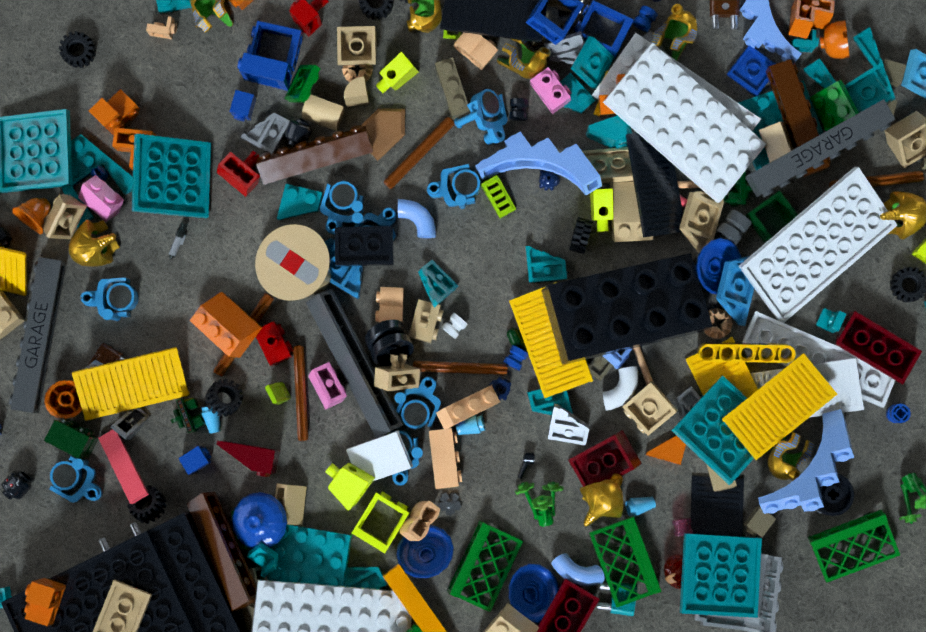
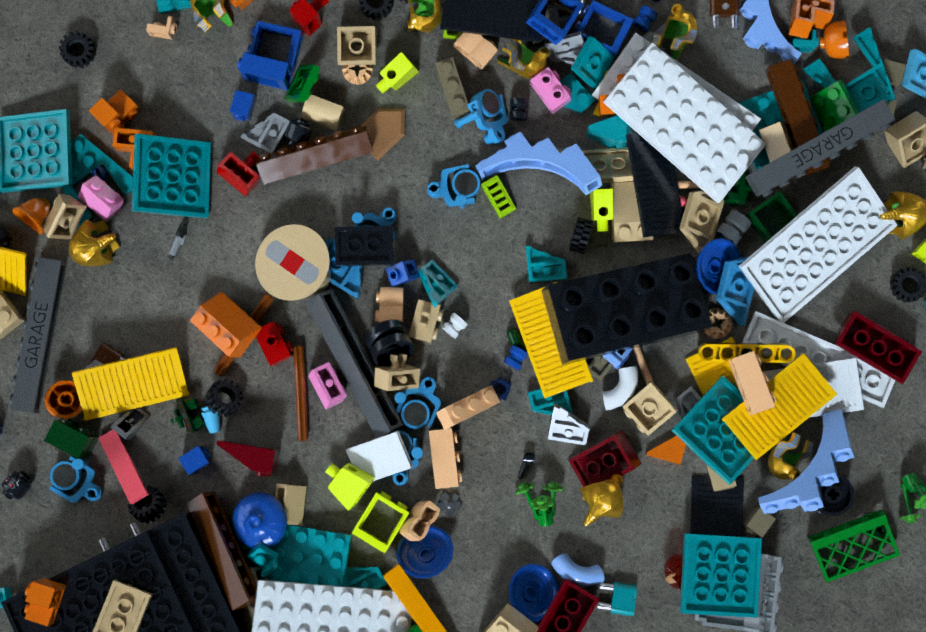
dark azure piece [81,277,139,321] -> none
lime slope [265,382,291,405] -> none
teal wing [277,184,323,220] -> none
dark azure piece [320,181,364,235] -> none
tan brick [344,77,369,108] -> none
dark orange axle [384,117,455,189] -> none
light blue cylinder [398,199,436,238] -> none
dark orange axle [413,361,508,375] -> none
green fence [447,521,523,612] -> none
medium azure cone [456,415,486,435] -> none
dark blue animal [539,170,560,191] -> none
green fence [589,517,662,608] -> none
medium azure cone [625,497,656,517] -> none
clear pink wheel [672,518,693,536] -> none
blue tile [726,45,776,97] -> none
teal bracket [816,308,846,333] -> none
dark orange axle [829,171,924,188] -> none
blue wheel [886,404,911,423] -> none
none -> blue brick [386,259,420,287]
none -> light nougat brick [728,351,776,416]

